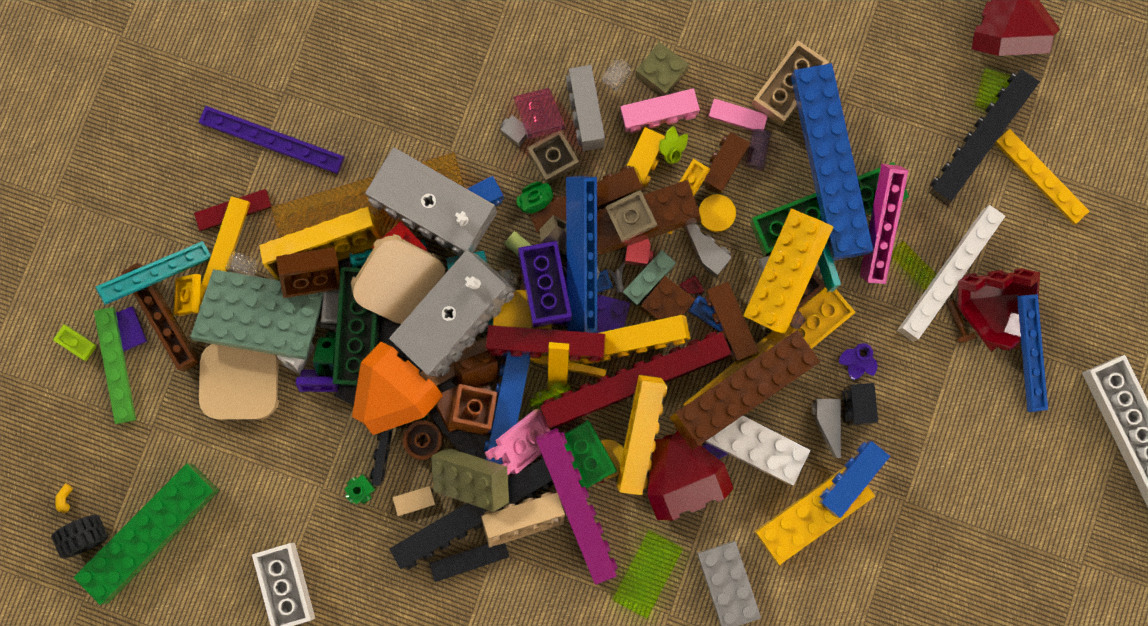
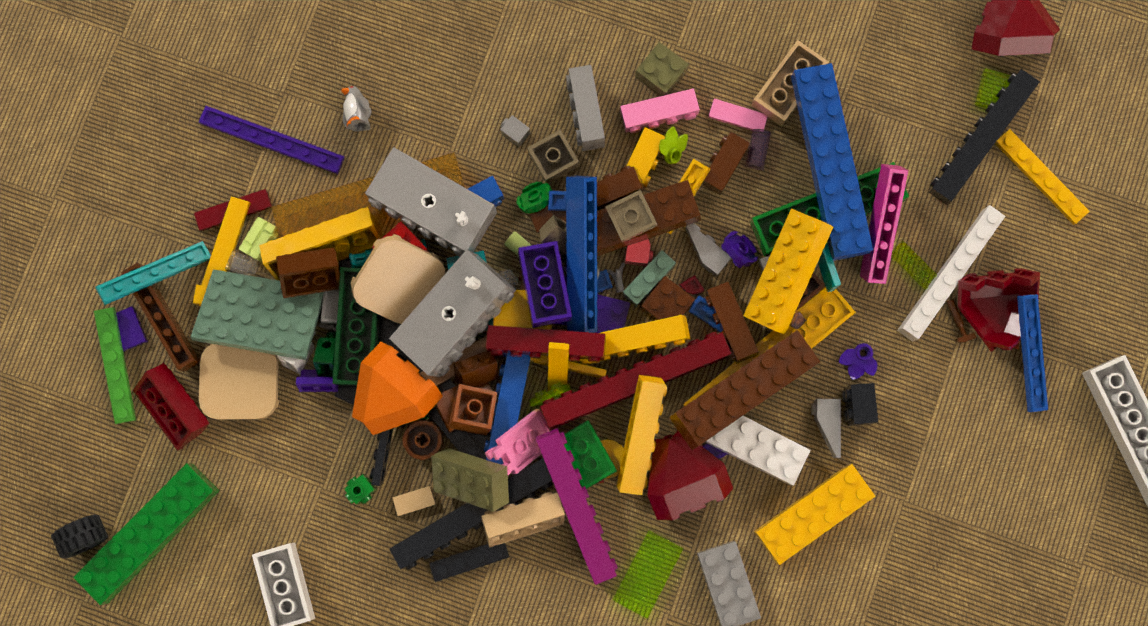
lime plate [53,324,97,361] -> none
yellow arm [55,483,73,514] -> none
yellow tile [173,274,201,316] -> none
clear pink tile [513,88,565,139] -> none
clear brick [602,59,631,92] -> none
yellow tile [699,194,736,233] -> none
blue brick [819,441,890,518] -> none
none -> dark red slope [133,363,209,451]
none -> yellowish green brick [239,217,281,263]
none -> light grey animal [341,86,372,131]
none -> blue tile [548,191,566,211]
none -> dark purple plate [721,231,758,268]

